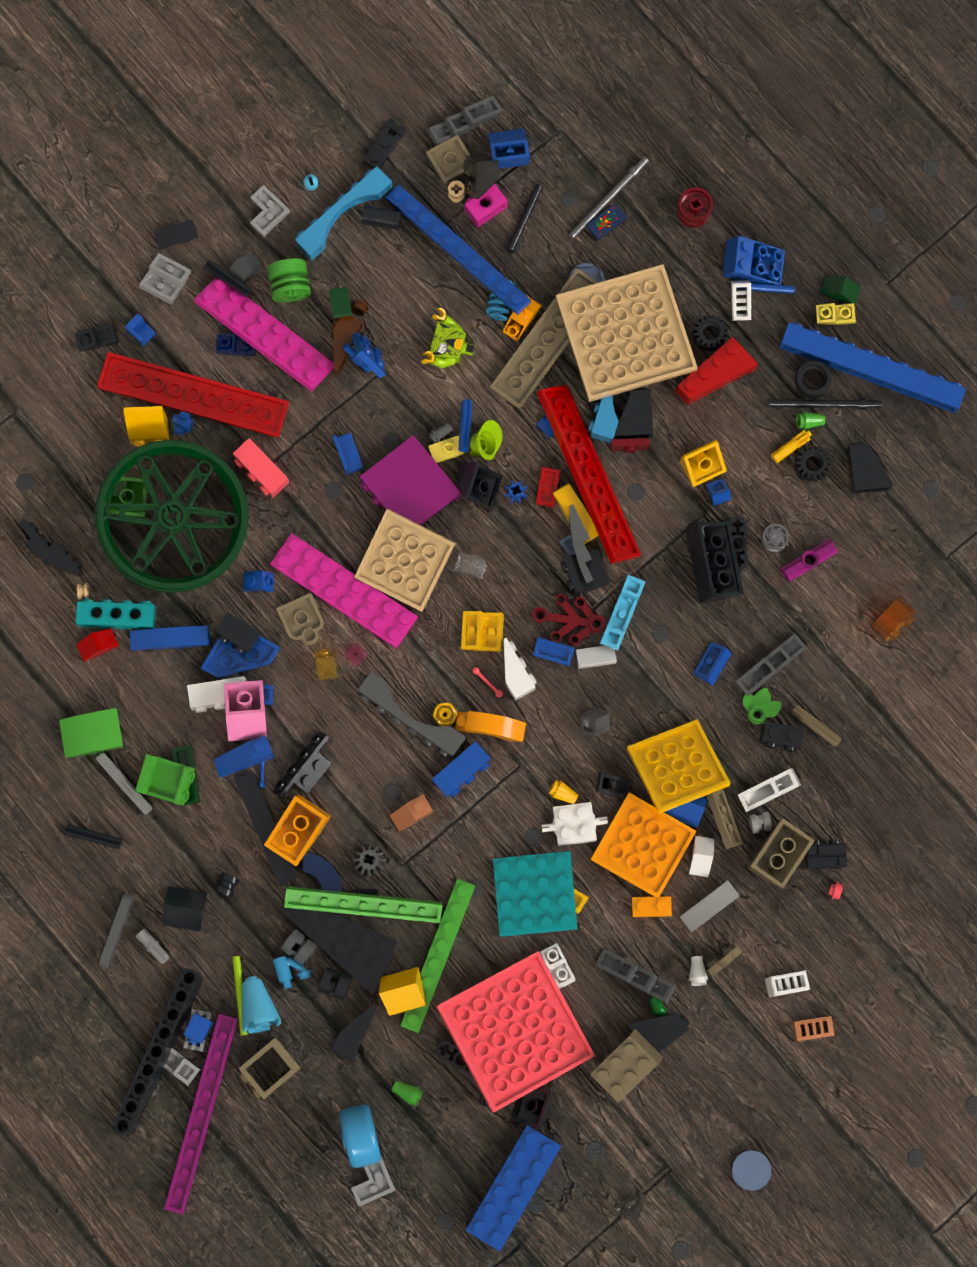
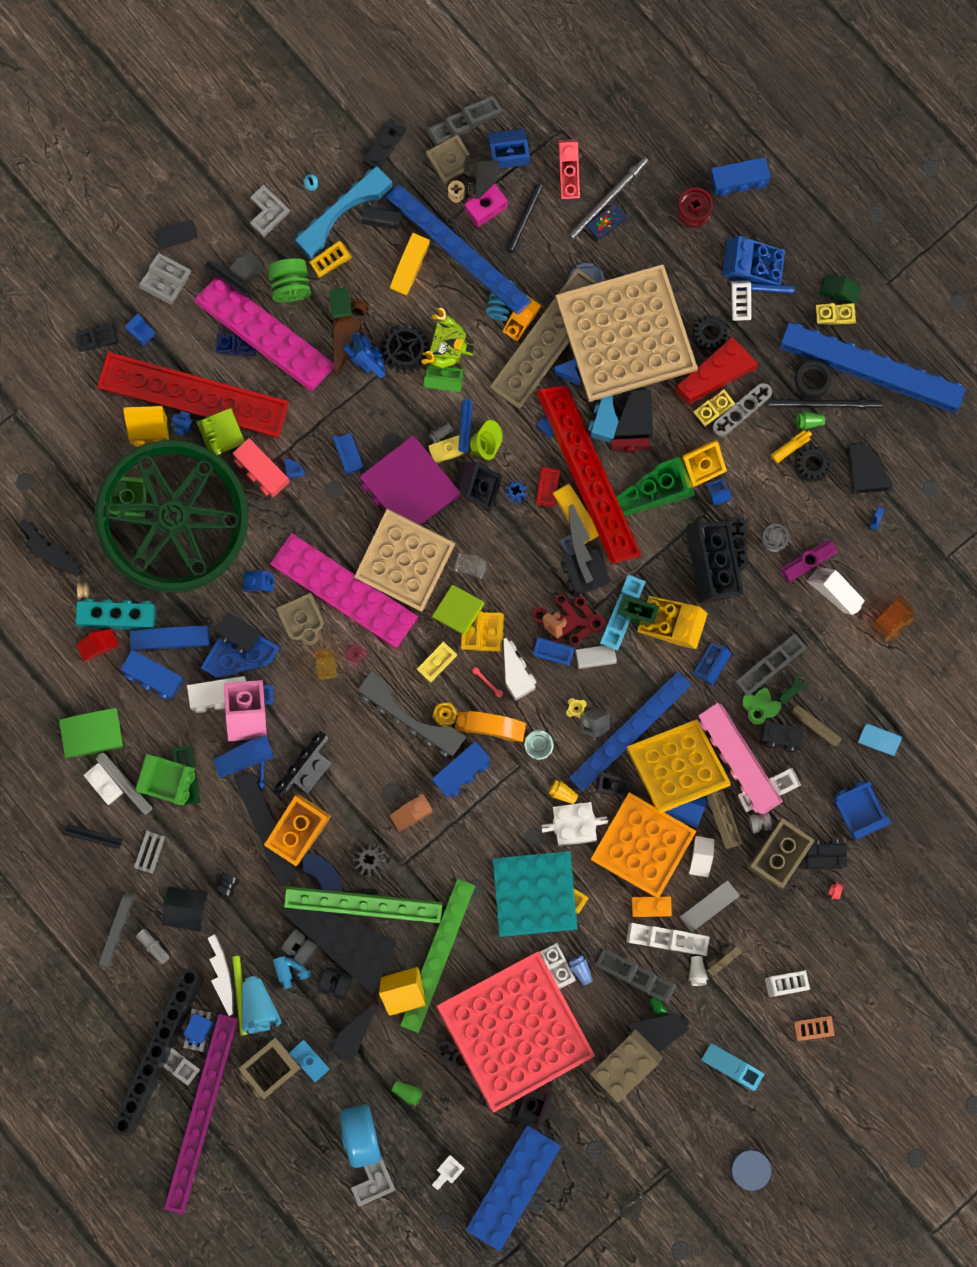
none -> white plate [84,763,123,805]
none -> blue brick [120,650,184,700]
none -> light grey tile [134,831,166,874]
none -> lime hinge [197,408,245,455]
none -> white slope [208,934,234,1016]
none -> blue tile [284,458,305,478]
none -> dark azure plate [289,1040,330,1083]
none -> yellow slope [309,241,352,278]
none -> black gear [380,323,431,374]
none -> yellow slope [390,233,430,296]
none -> light yellow plate [417,642,457,683]
none -> bright green slope [424,365,464,392]
none -> lime tile [432,585,485,636]
none -> white plate [432,1155,465,1190]
none -> light aqua hair [524,730,554,760]
none -> nougat tile [543,612,567,639]
none -> blue slope [554,359,580,385]
none -> coral slope [558,139,580,199]
none -> light yellow plate [566,698,587,719]
none -> blue plate [569,672,691,792]
none -> medium blue cone [569,955,593,986]
none -> green wedge [616,457,695,516]
none -> dark green slope [617,595,660,625]
none -> white slope [626,923,709,956]
none -> yellow slope [637,596,708,649]
none -> light yellow slope [694,390,735,427]
none -> bright pink brick [699,703,783,814]
none -> medium azure slope [701,1043,764,1091]
none -> blue brick [710,157,771,196]
none -> light grey beam [712,383,772,438]
none -> dark green plate [777,674,809,706]
none -> white slope [806,567,865,615]
none -> blue panel [833,780,891,841]
none -> dark azure slope [858,723,902,756]
none -> blue tile [870,507,885,530]

